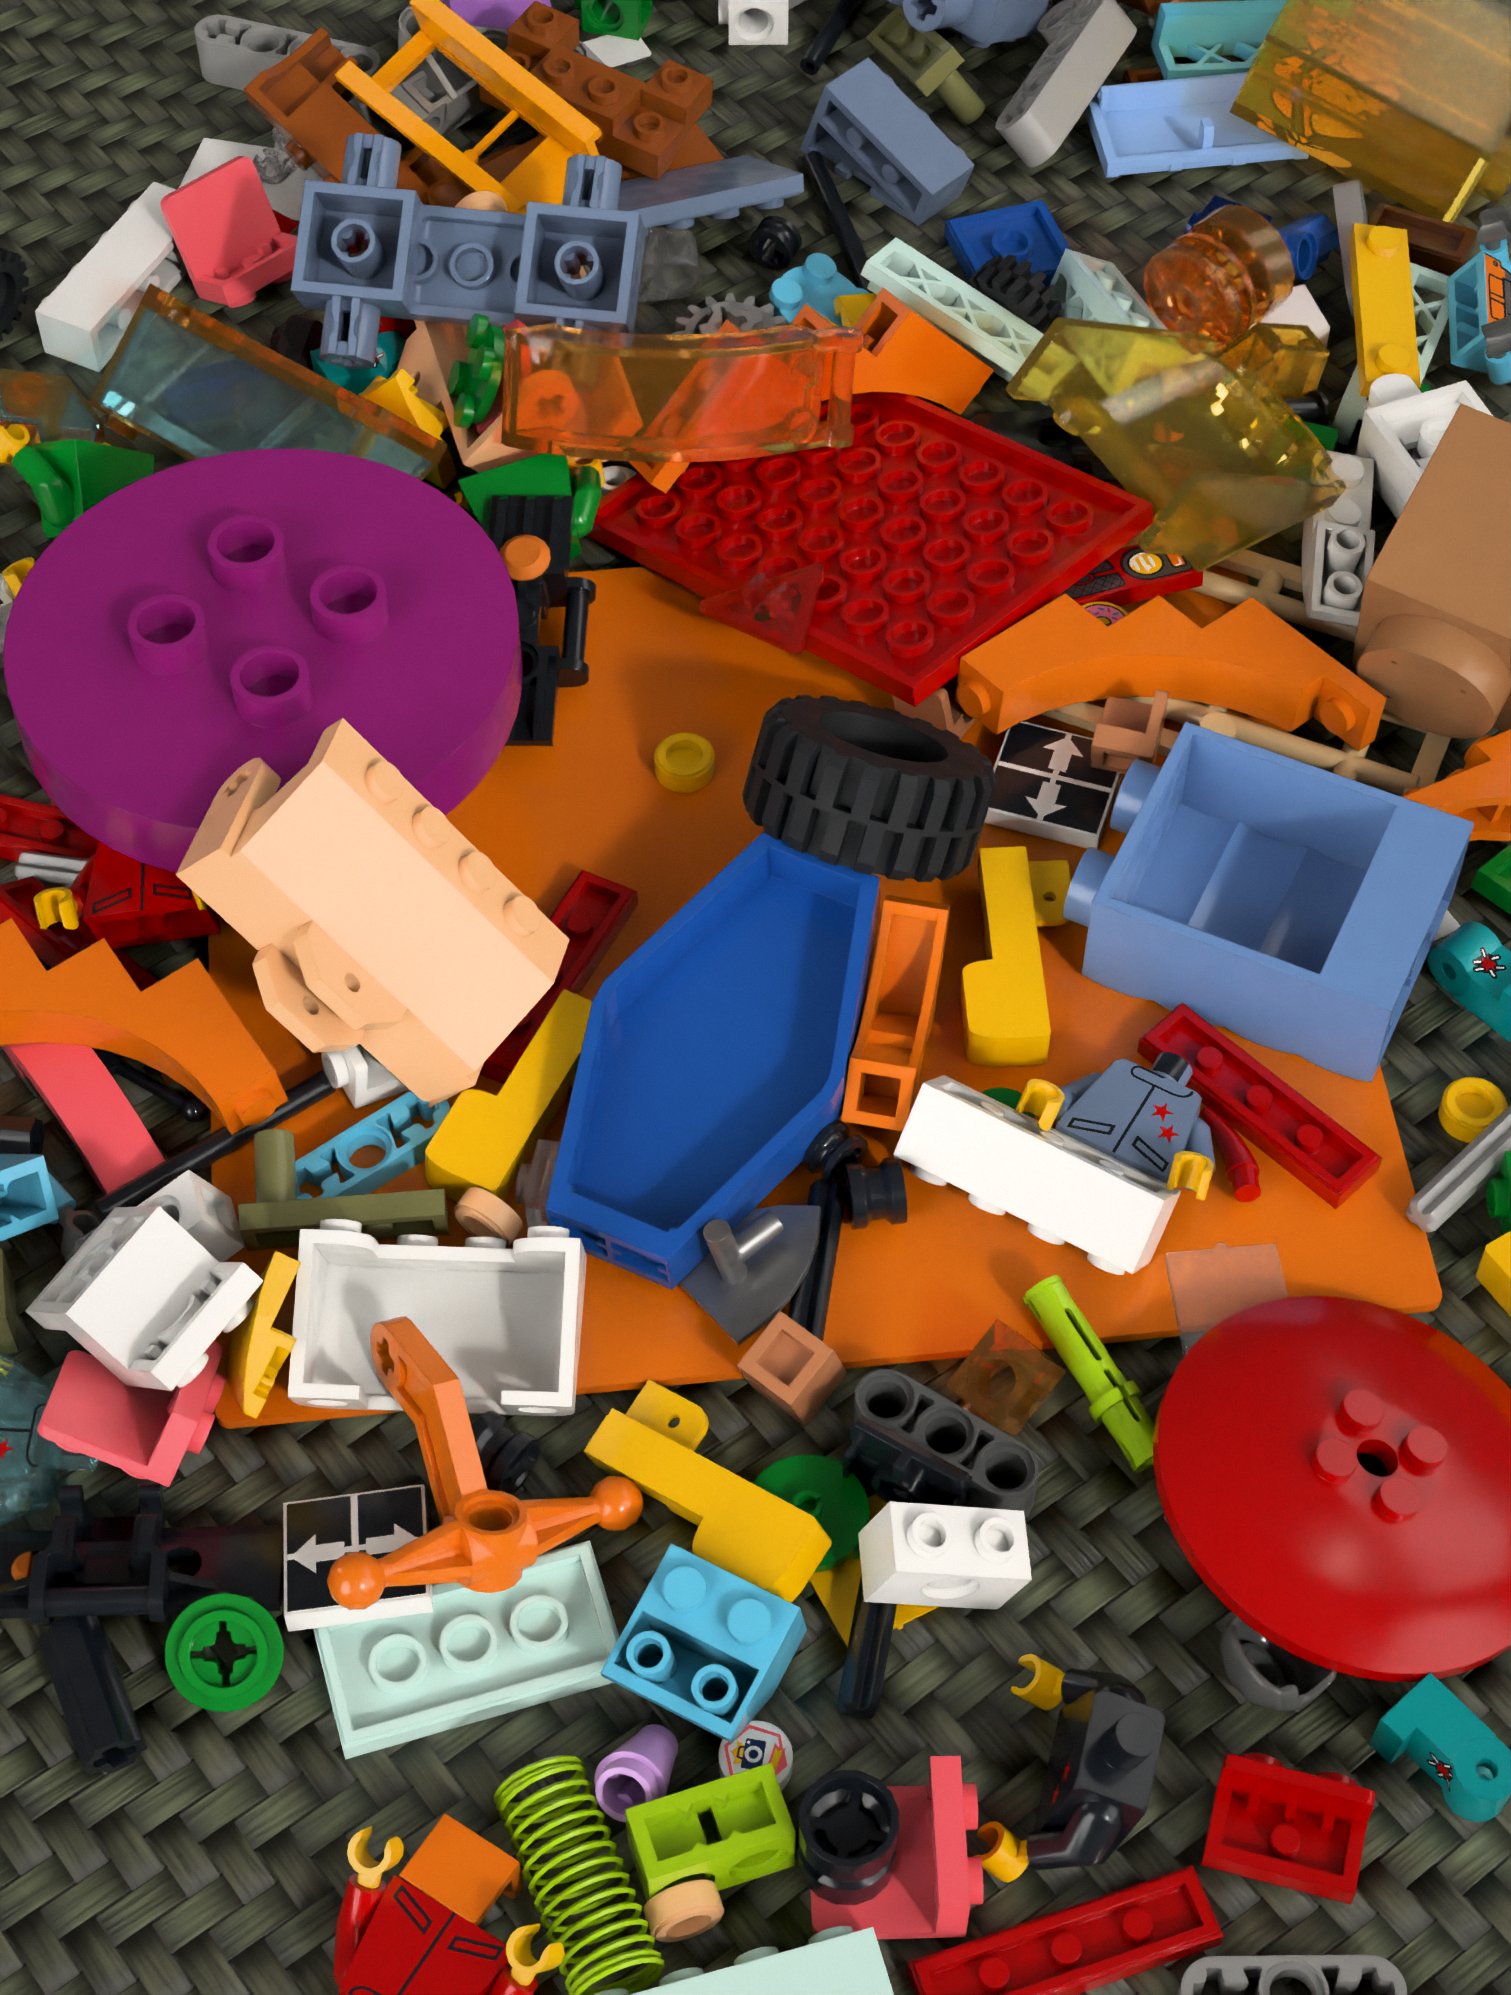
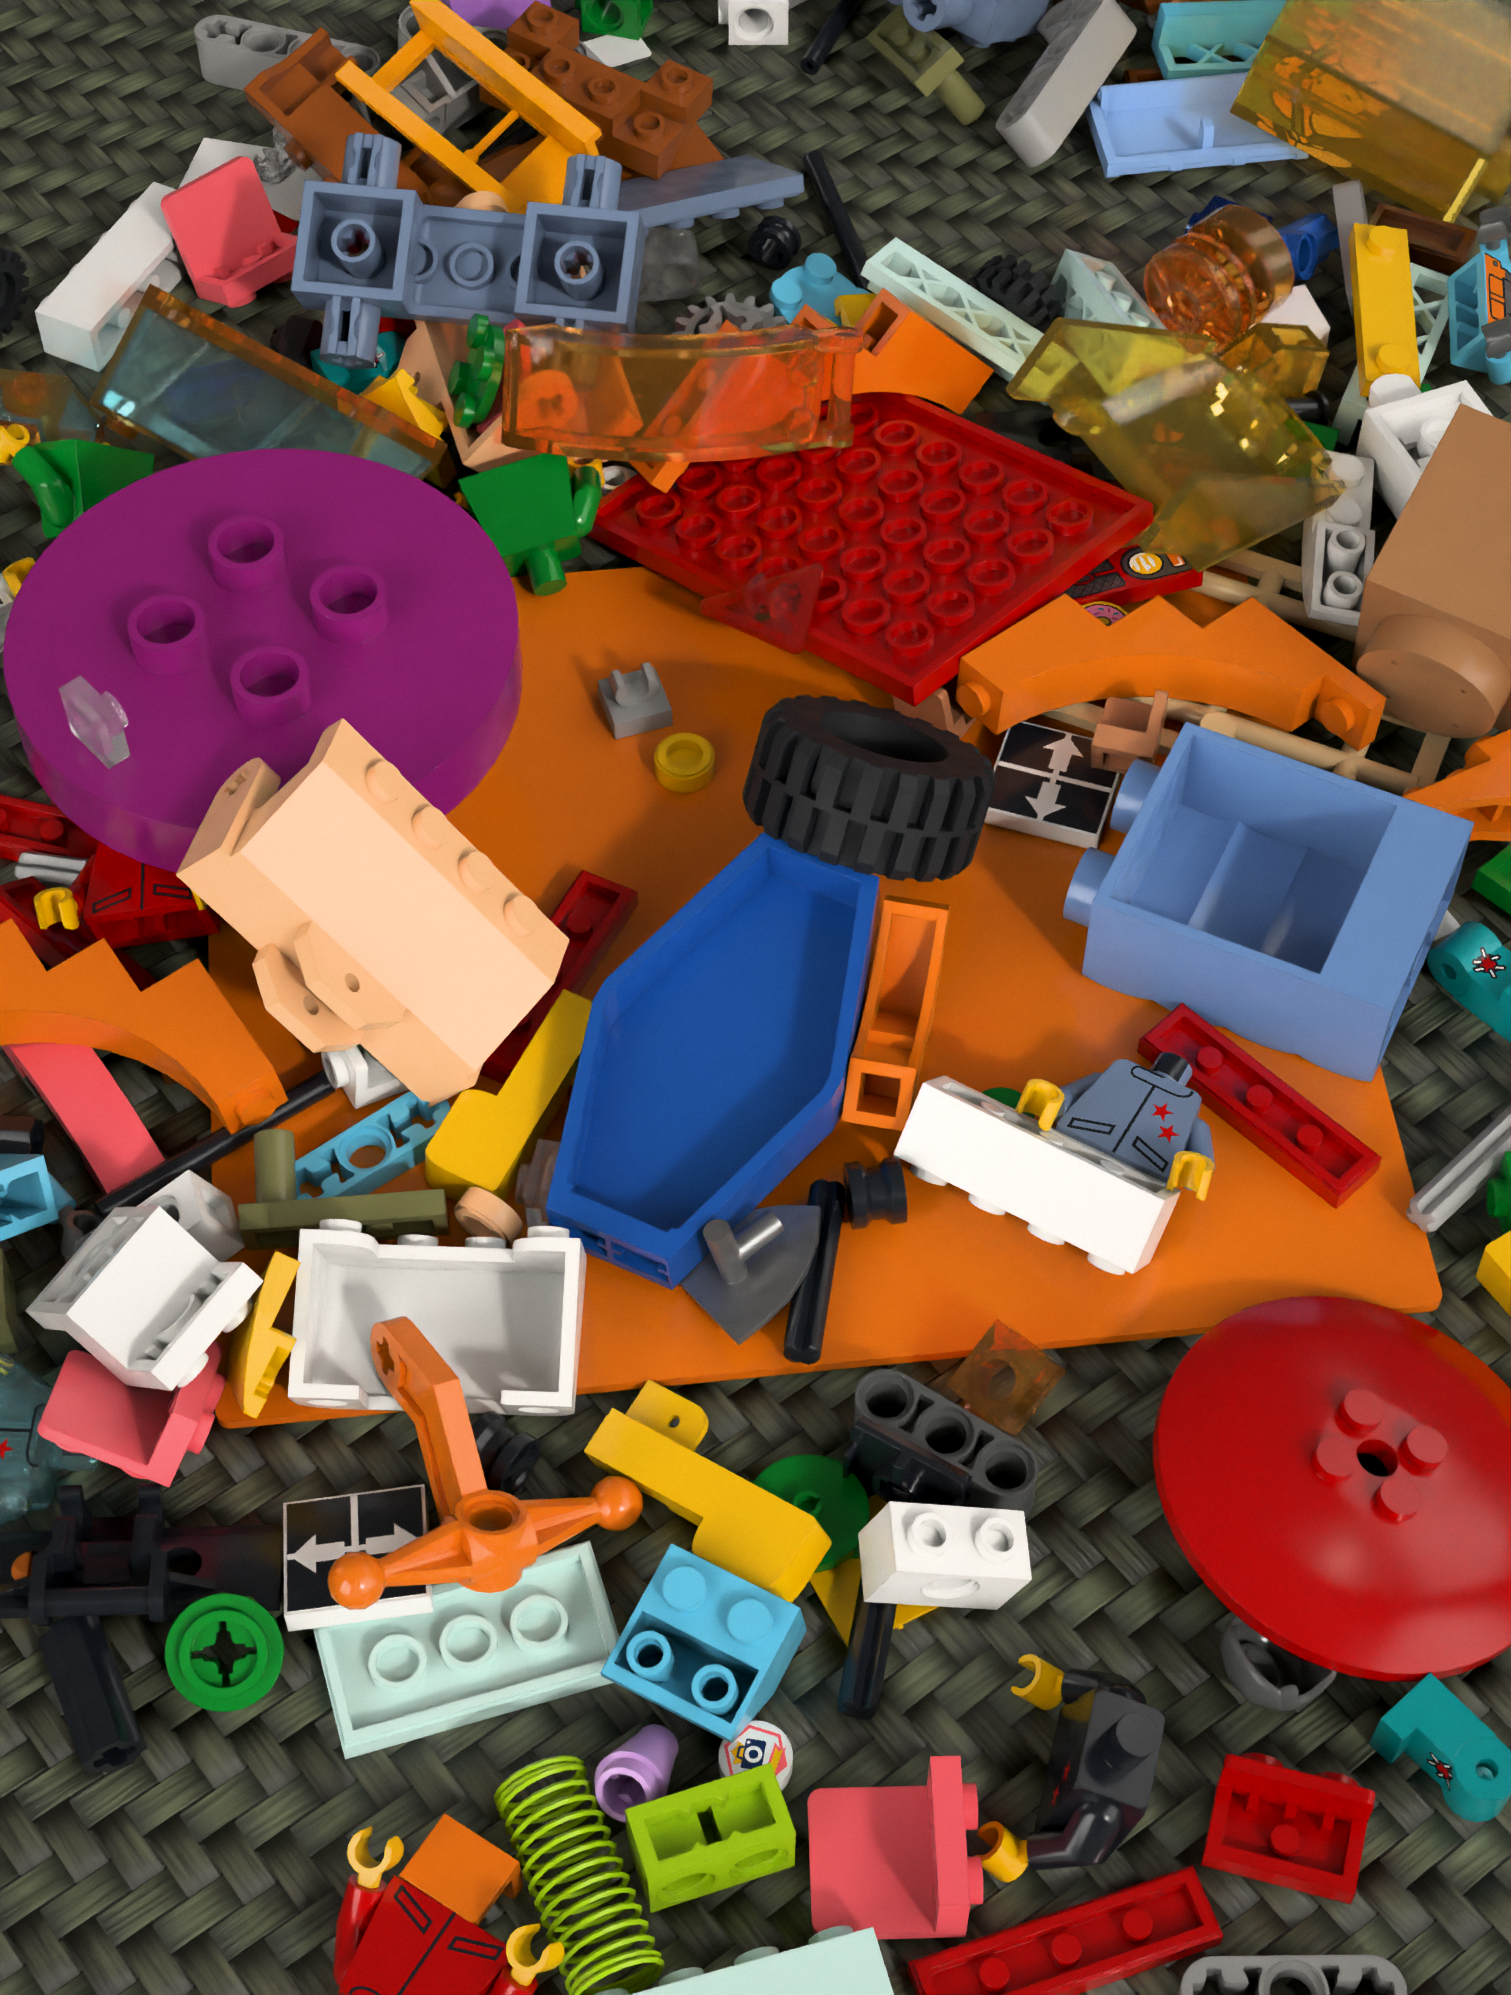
black hinge [97,1050,207,1123] -> none
black piece [488,496,596,746] -> none
light nougat tile [643,1880,724,1942] -> none
nougat panel [737,1311,847,1427] -> none
black wheel [798,1770,899,1905] -> none
sand blue wedge [800,57,975,226] -> none
black bush [803,1120,868,1184] -> none
blue tile [944,200,1071,287] -> none
yellow piece [960,846,1071,1067] -> none
lime pin [1022,1275,1155,1473] -> none
clear piece [1165,1242,1288,1356] -> none
red helmet [1200,1106,1261,1202] -> none
yellow tile [1438,1077,1508,1143] -> none
none -> clear plate [58,675,131,769]
none -> light grey tile [597,662,673,740]

